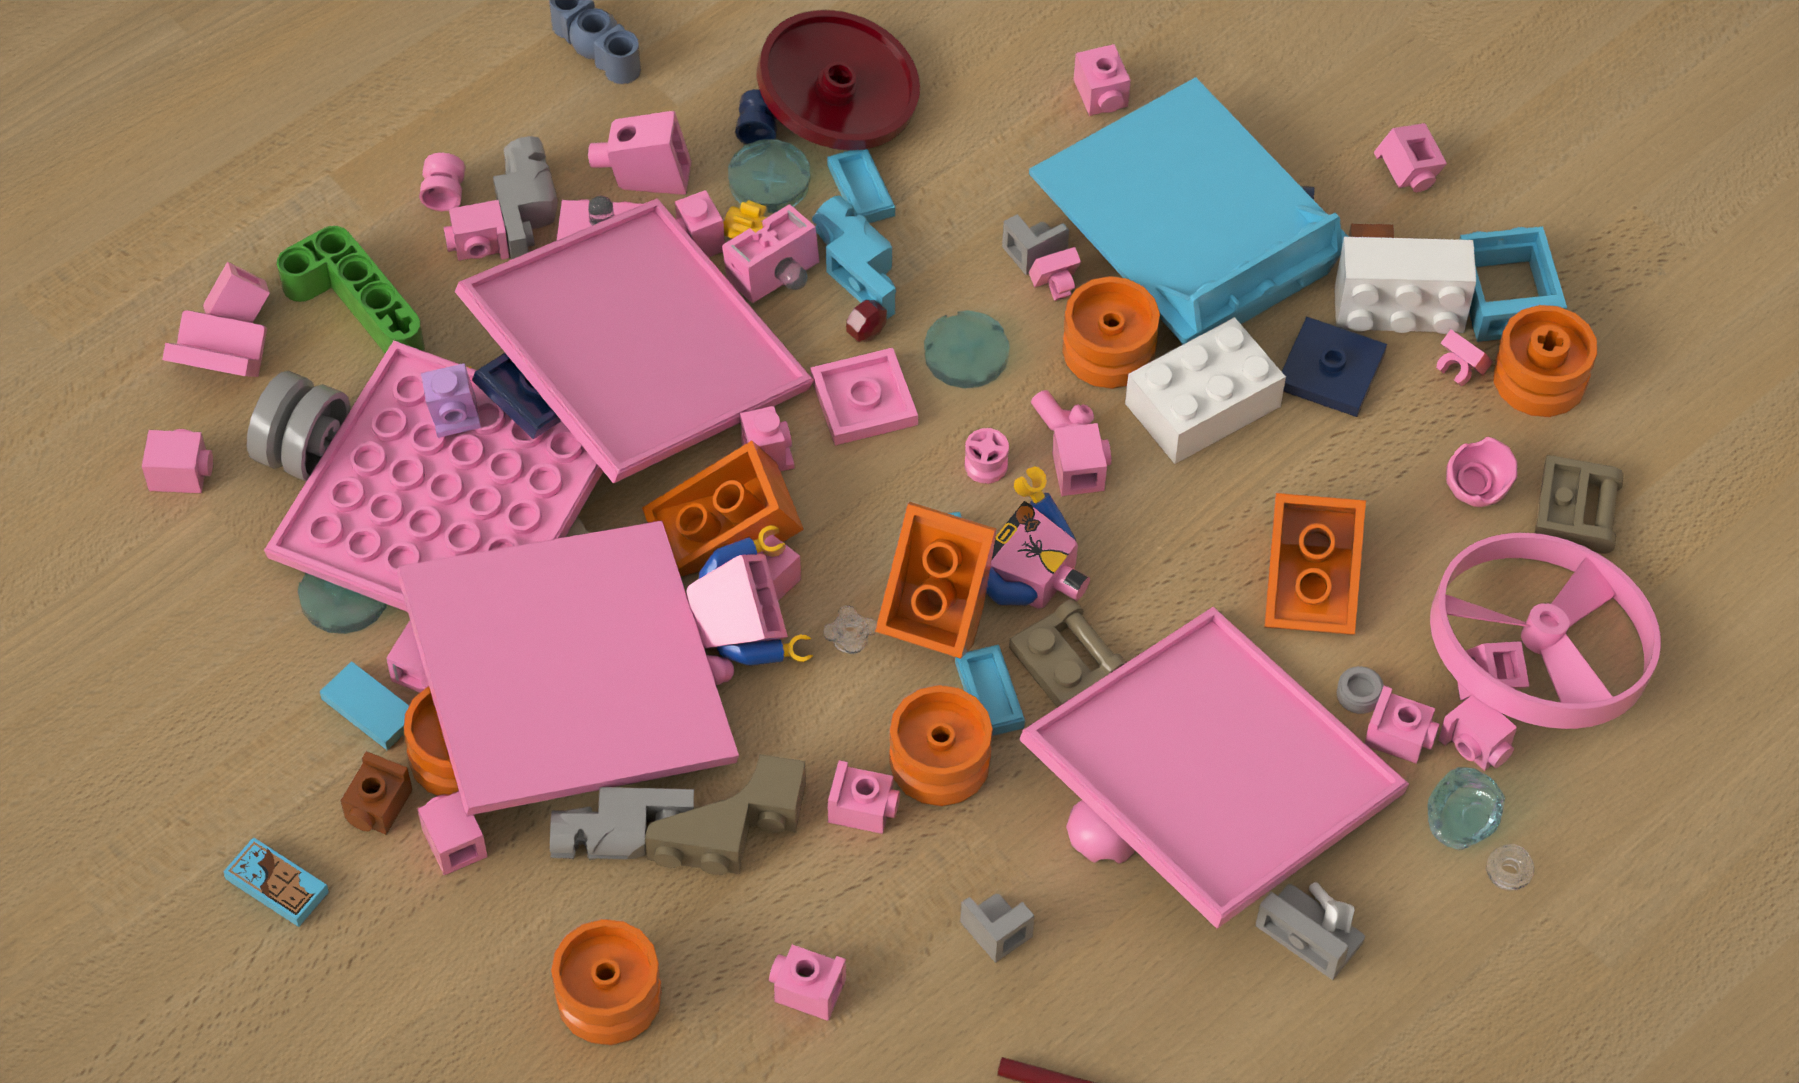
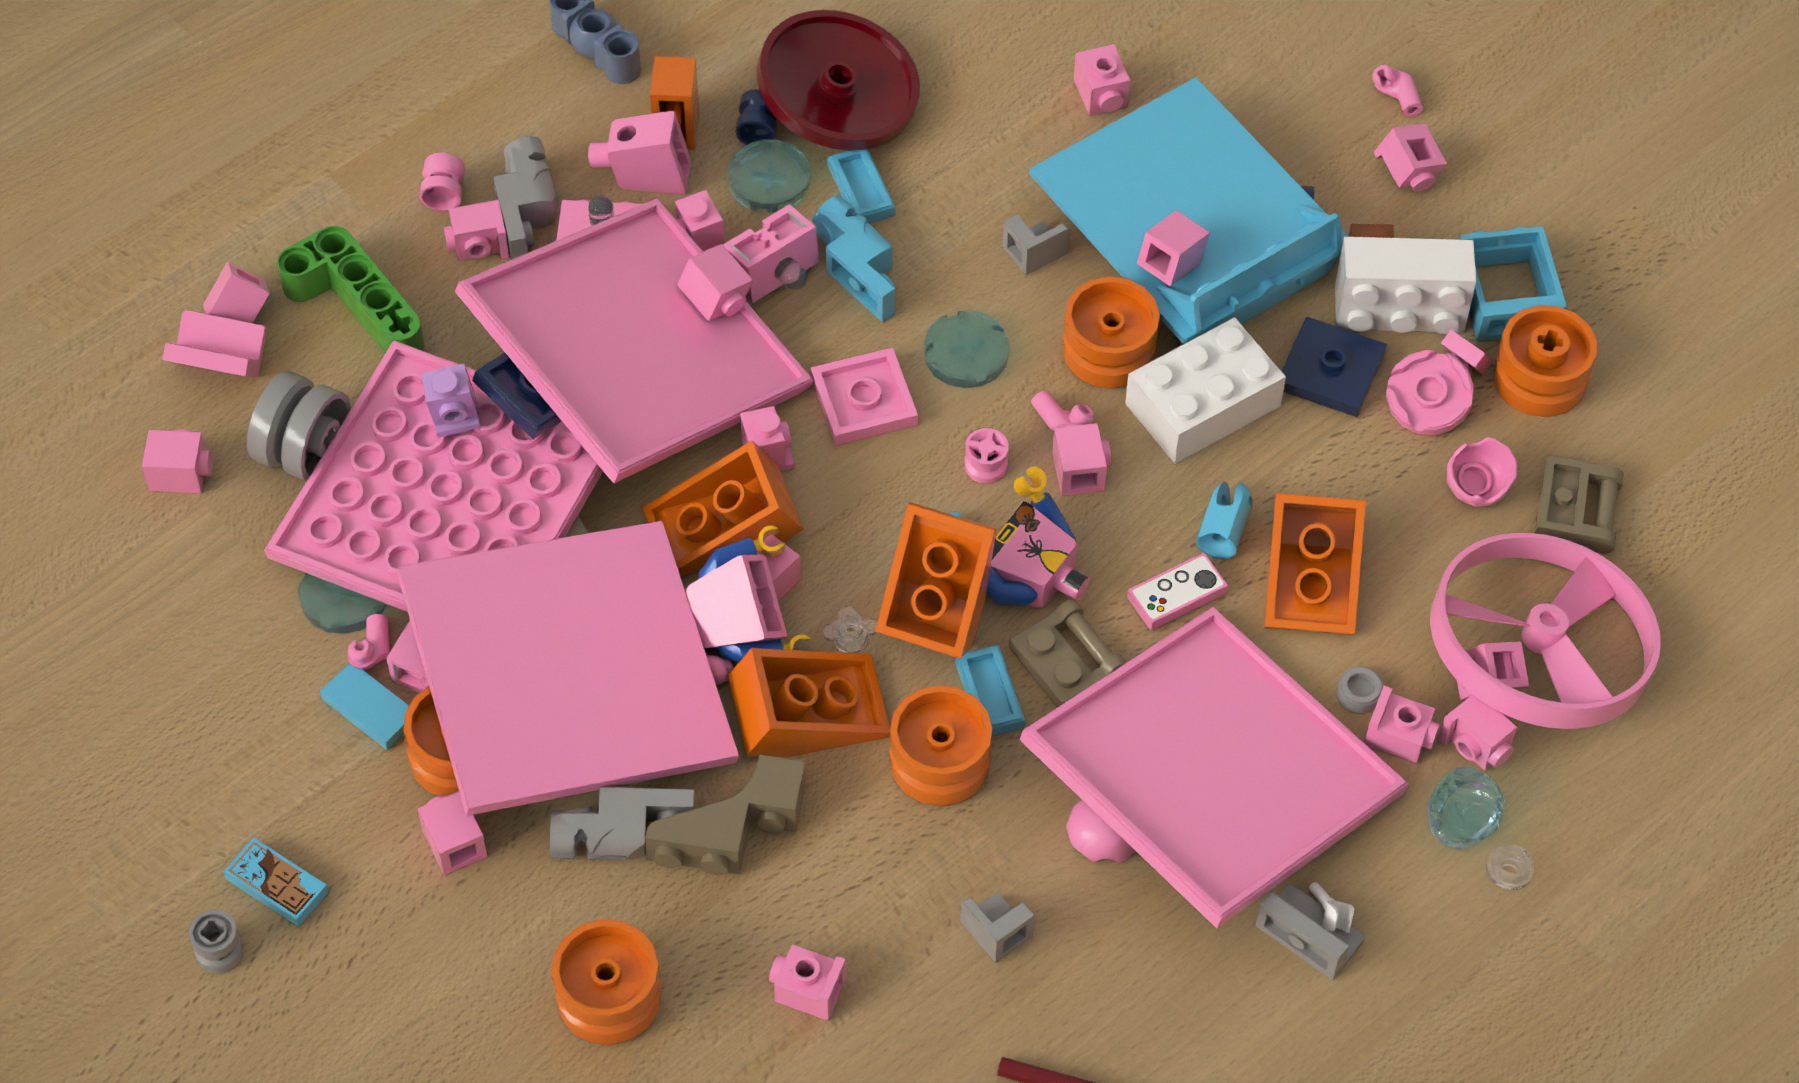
dark orange brick [341,751,413,835] -> none
yellow gear [723,200,767,239] -> none
bright pink brick [828,760,900,834] -> none
dark red tile [846,300,887,342] -> none
bright pink tile [1029,247,1081,301] -> none
none -> light grey wheel [188,910,244,974]
none -> bright pink arm [347,614,390,670]
none -> orange brick [650,56,699,150]
none -> bright pink brick [677,244,753,322]
none -> orange slope [728,648,890,757]
none -> tile [1127,553,1228,631]
none -> bright pink brick [1137,210,1210,286]
none -> medium azure piece [1196,482,1253,559]
none -> bright pink arm [1372,65,1423,117]
none -> bright pink tile [1386,350,1474,436]

